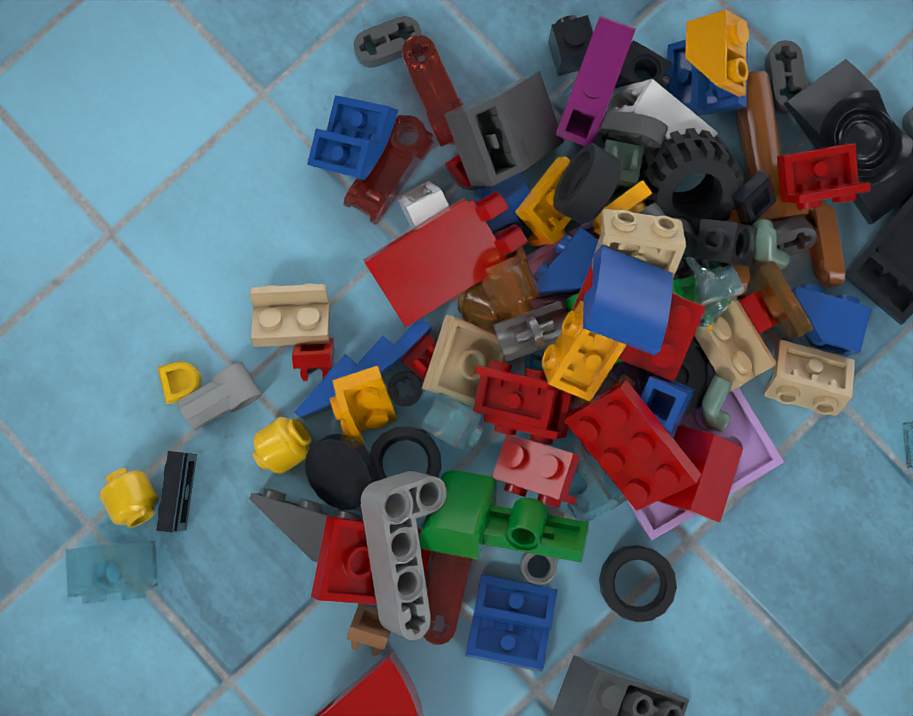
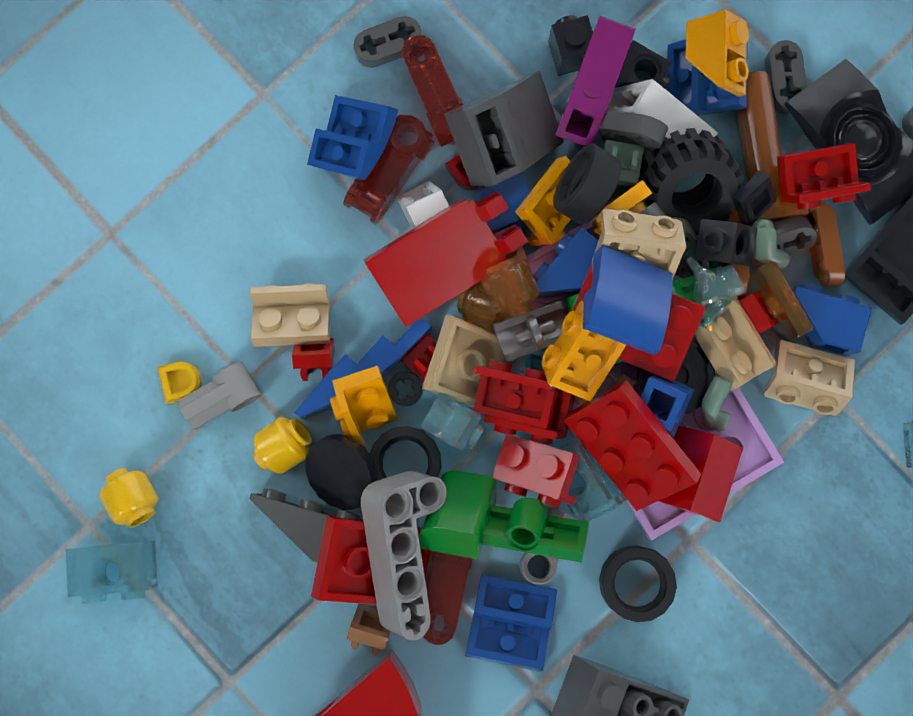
black plate [156,451,197,532] -> none

